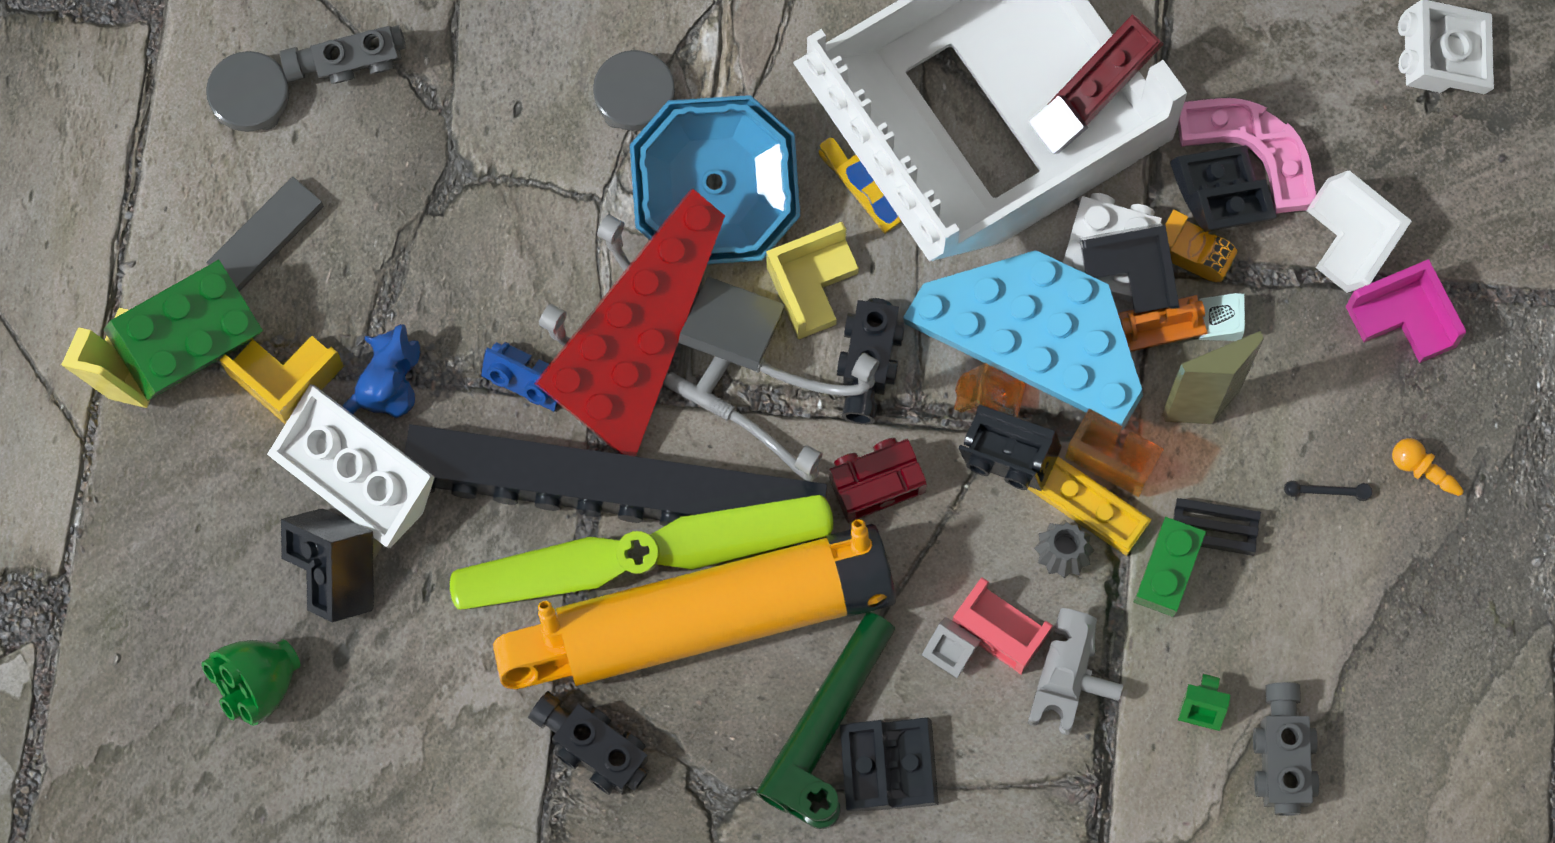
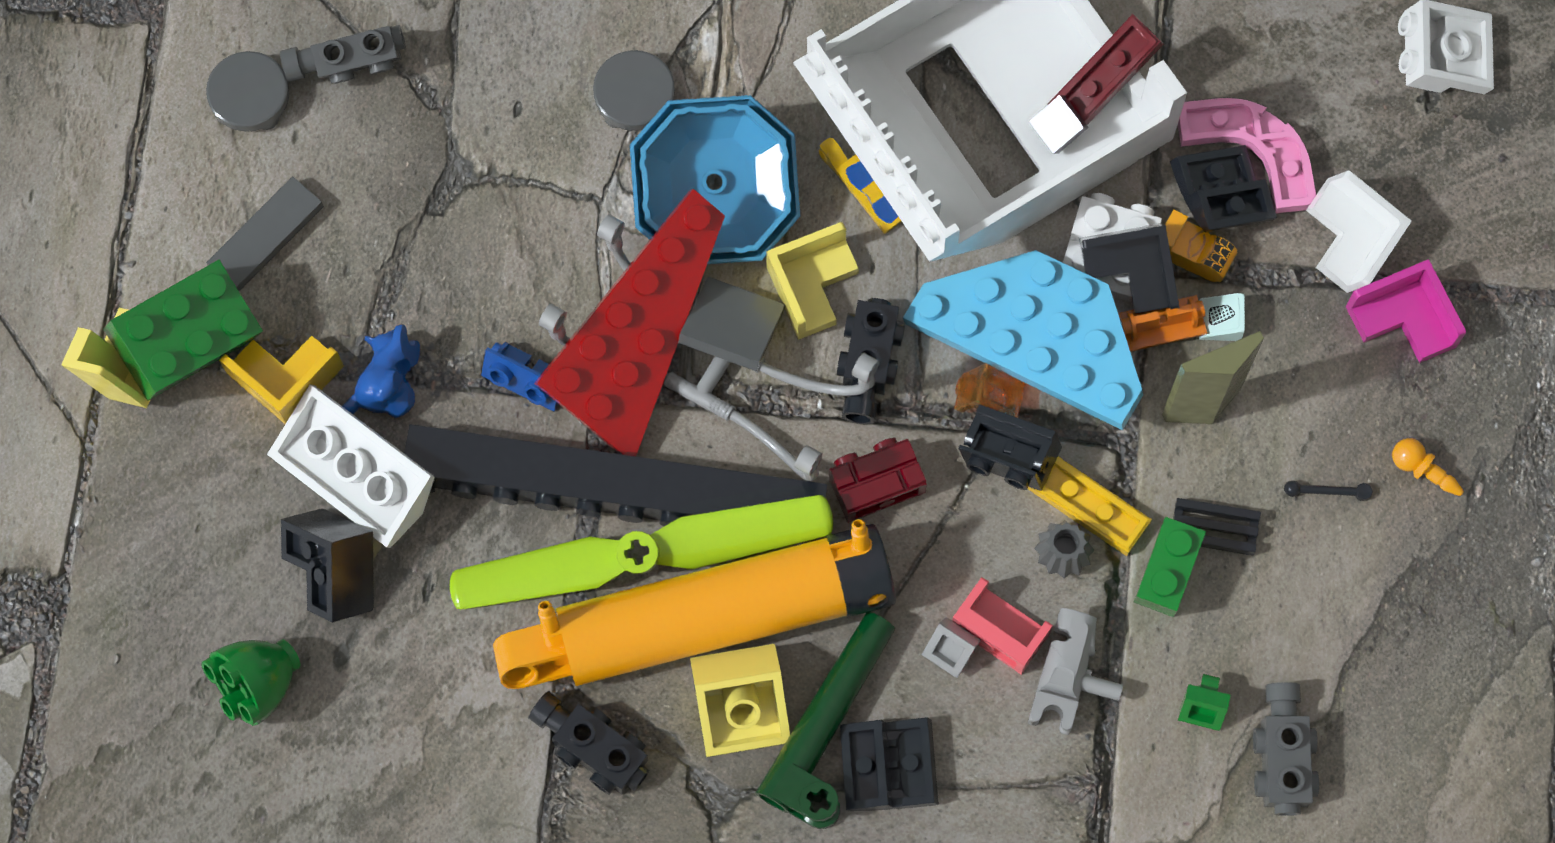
clear orange piece [1065,409,1164,497] -> none
none -> light yellow slope [690,644,790,757]

